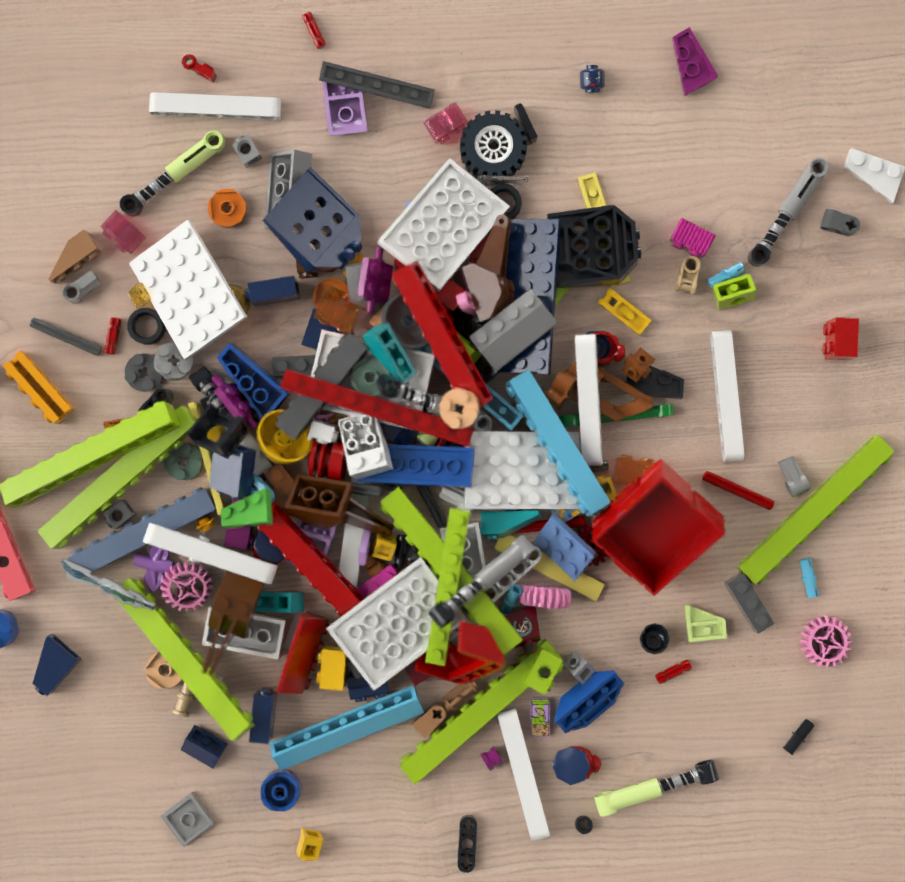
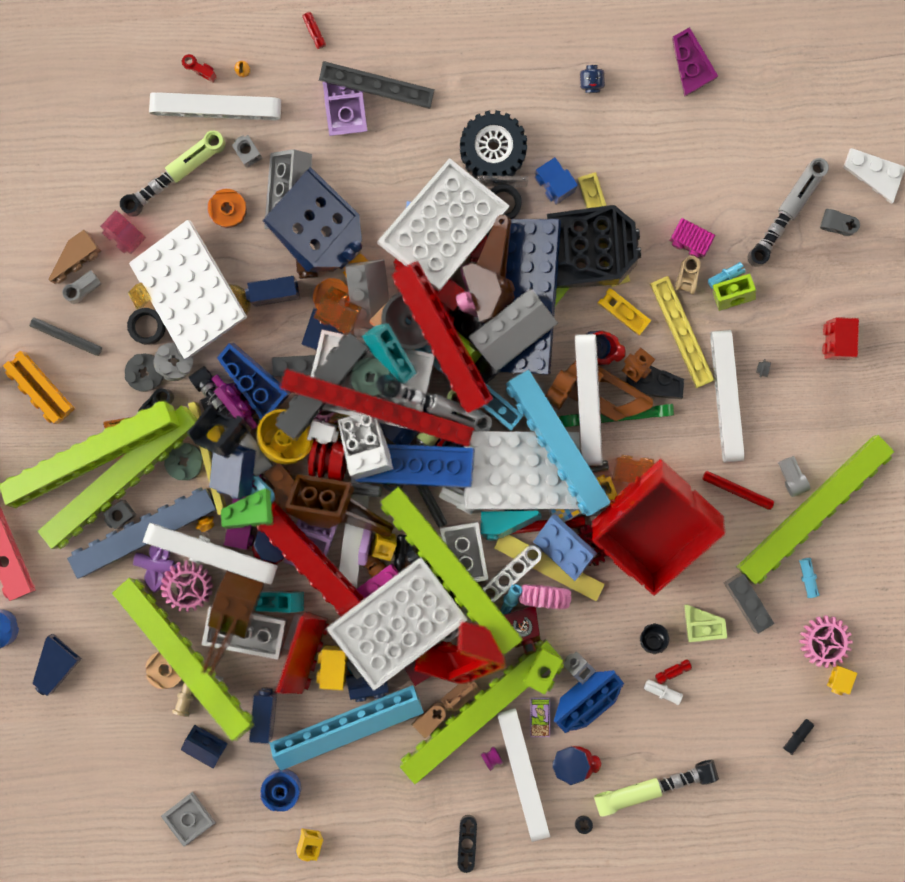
light grey sword [61,559,156,611] -> none
red axle [104,317,121,355] -> none
magenta plate [357,247,394,314] -> none
clear pink brick [423,102,468,144] -> none
lime plate [425,508,471,666] -> none
piece [427,535,537,629] -> none
light nougat plate [439,388,479,428] -> none
black tile [514,103,538,144] -> none
none -> light orange hinge [234,61,250,77]
none -> blue brick [535,157,578,204]
none -> white axle [644,679,683,705]
none -> light yellow tile [650,276,714,388]
none -> dark grey plate [756,359,771,377]
none -> yellow brick [827,665,857,696]

